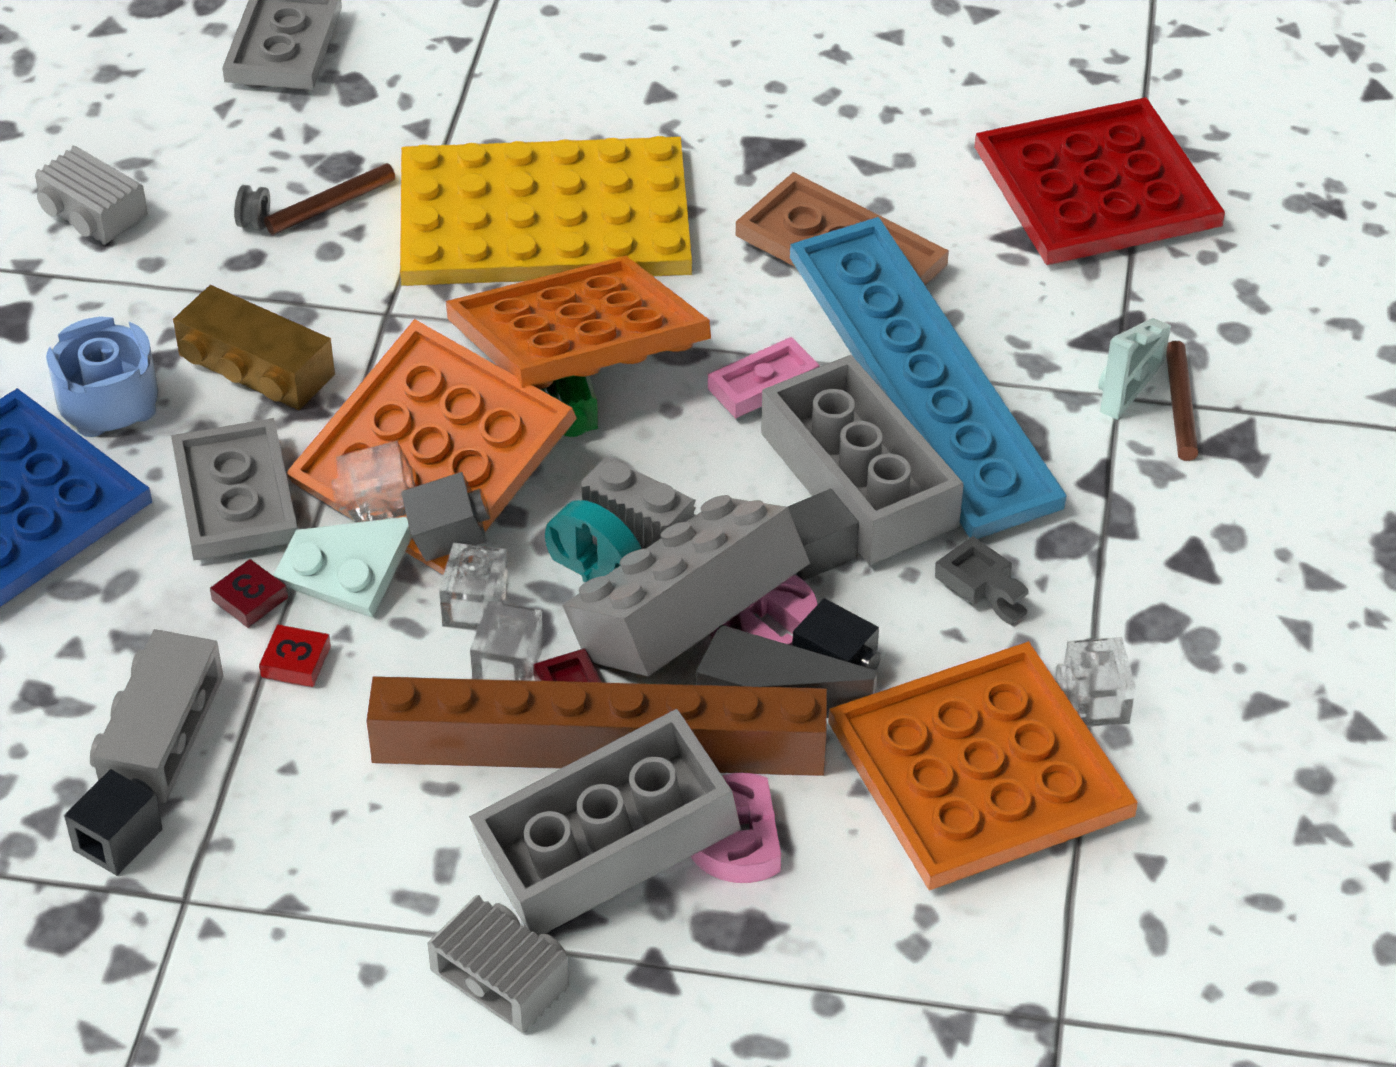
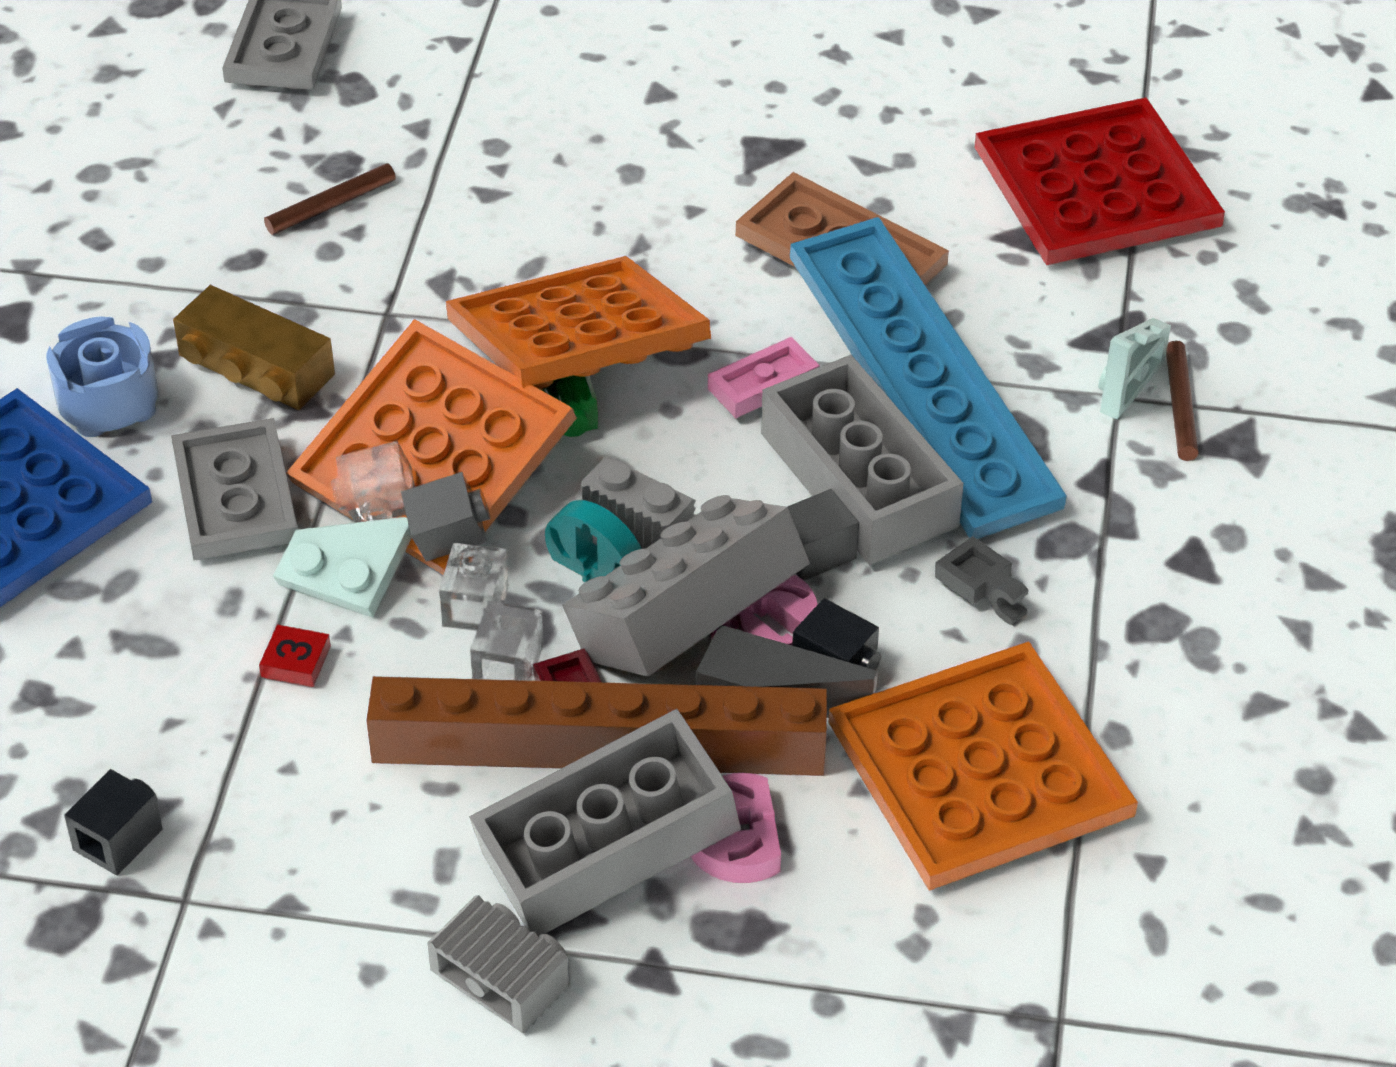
light grey brick [35,145,148,245] -> none
light grey brick [90,629,224,804] -> none
dark red tile [210,559,288,628] -> none
dark grey bush [234,184,270,230] -> none
yellow plate [400,136,692,286] -> none
clear brick [1055,637,1136,727] -> none

